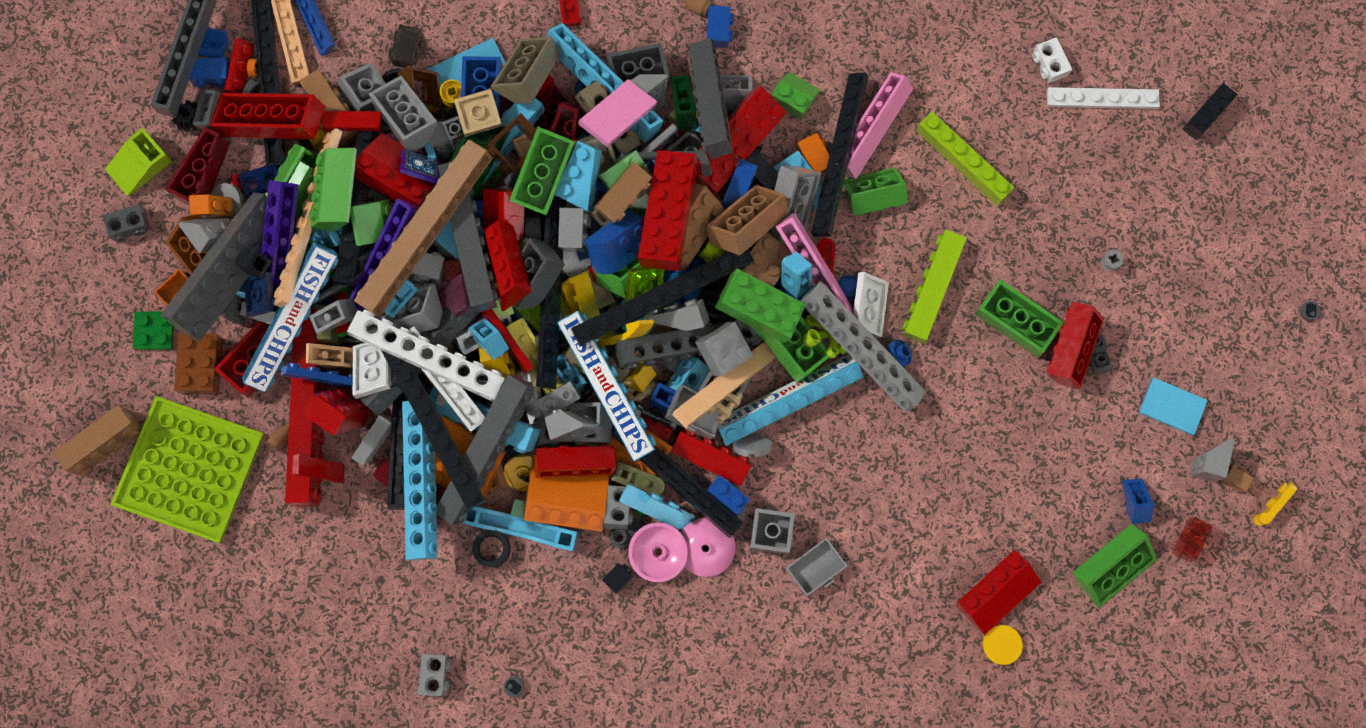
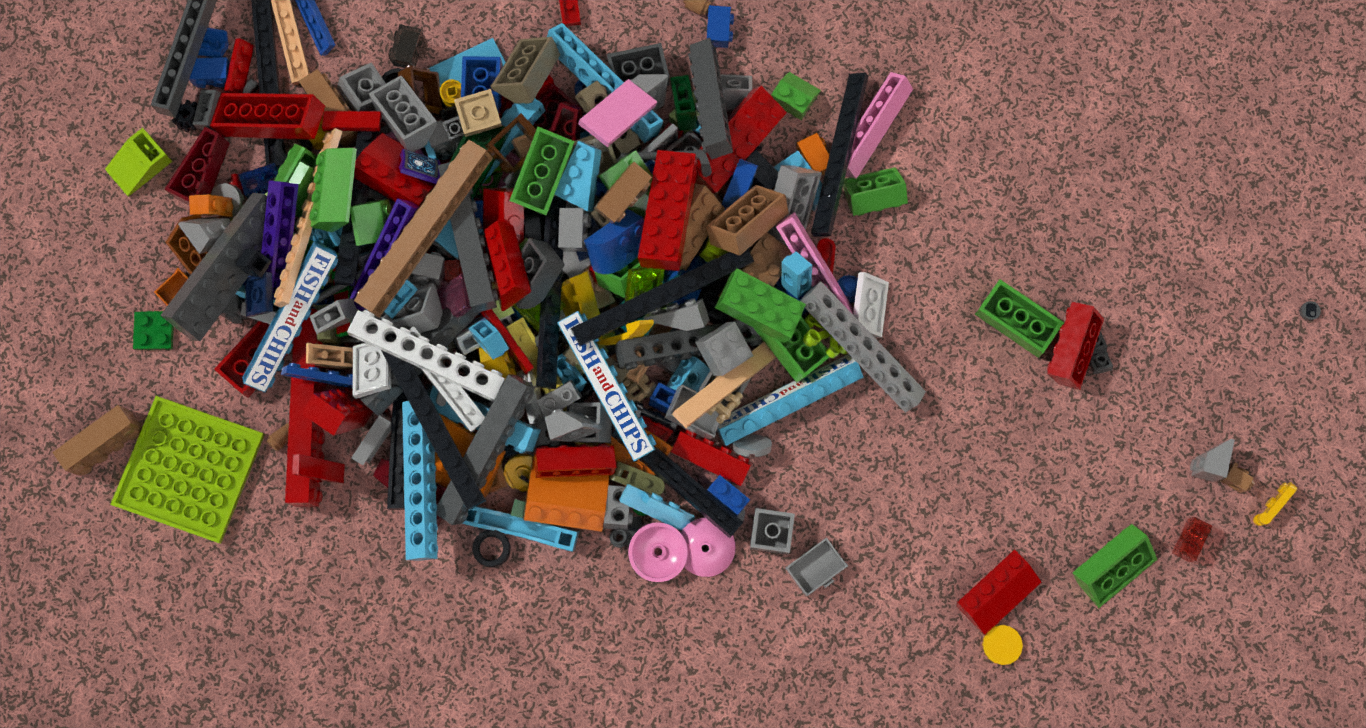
dark grey brick [103,204,151,242] -> none
dark orange brick [174,333,223,395] -> none
orange tile [247,59,258,78] -> none
light grey brick [418,654,451,696] -> none
tile [504,677,524,697] -> none
black brick [602,563,633,595] -> none
yellow tile [623,364,657,392] -> none
blue plate [887,339,912,367] -> none
lime brick [902,229,967,344] -> none
lime brick [916,112,1015,207] -> none
white brick [1032,37,1072,84] -> none
white plate [1047,87,1160,109] -> none
light grey bush [1101,250,1123,271] -> none
blue arch [1122,478,1154,524] -> none
medium azure tile [1139,377,1207,436] -> none
black brick [1182,83,1238,141] -> none

